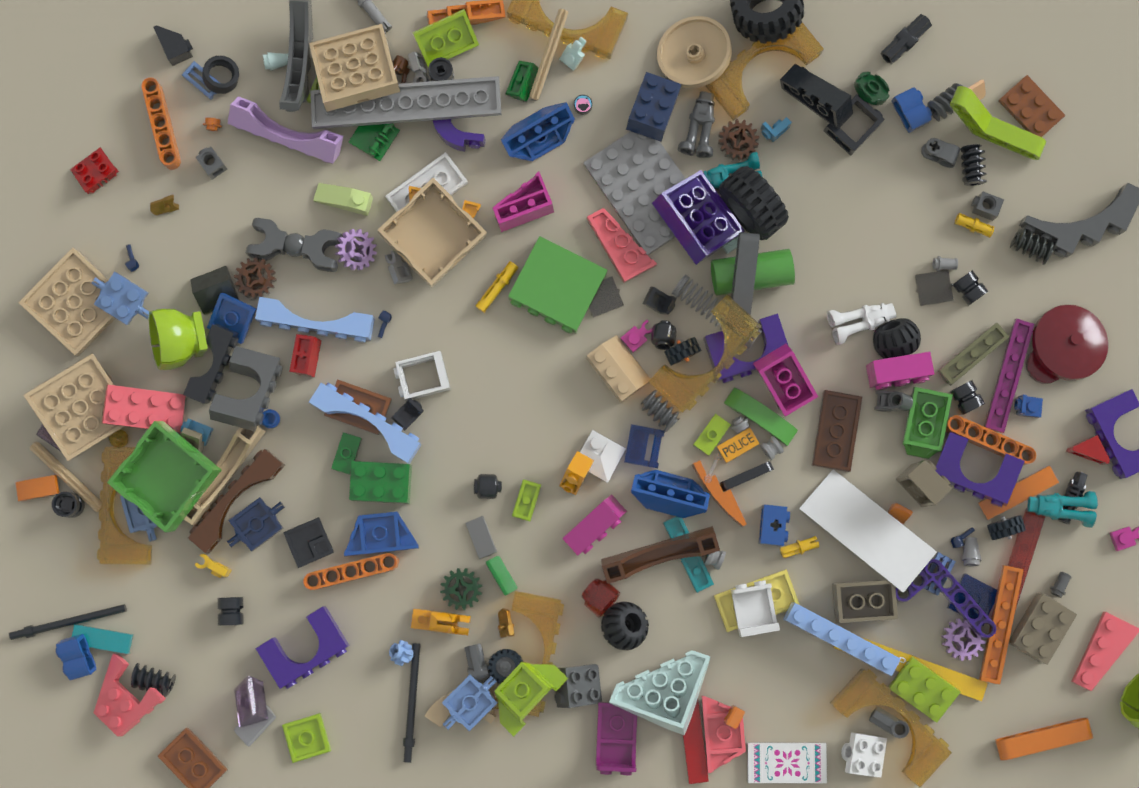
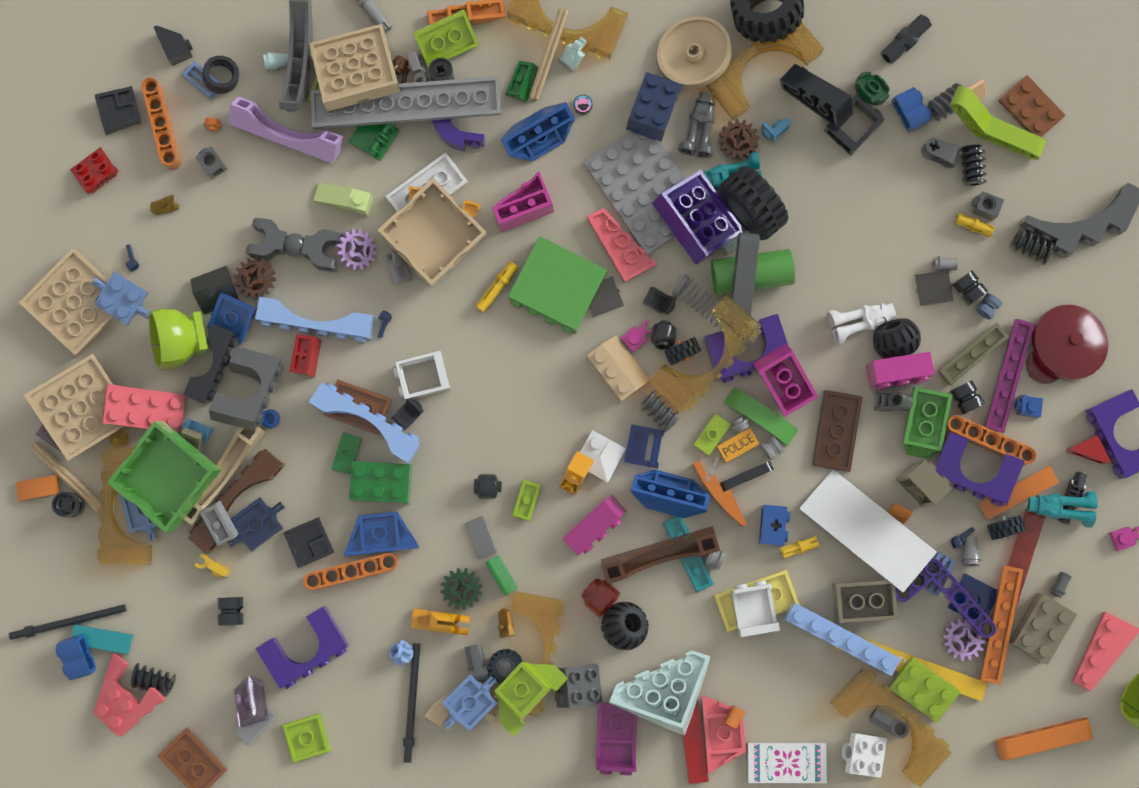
none -> black plate [95,86,142,135]
none -> light grey slope [199,501,238,546]
none -> sand blue wheel [975,293,1002,320]

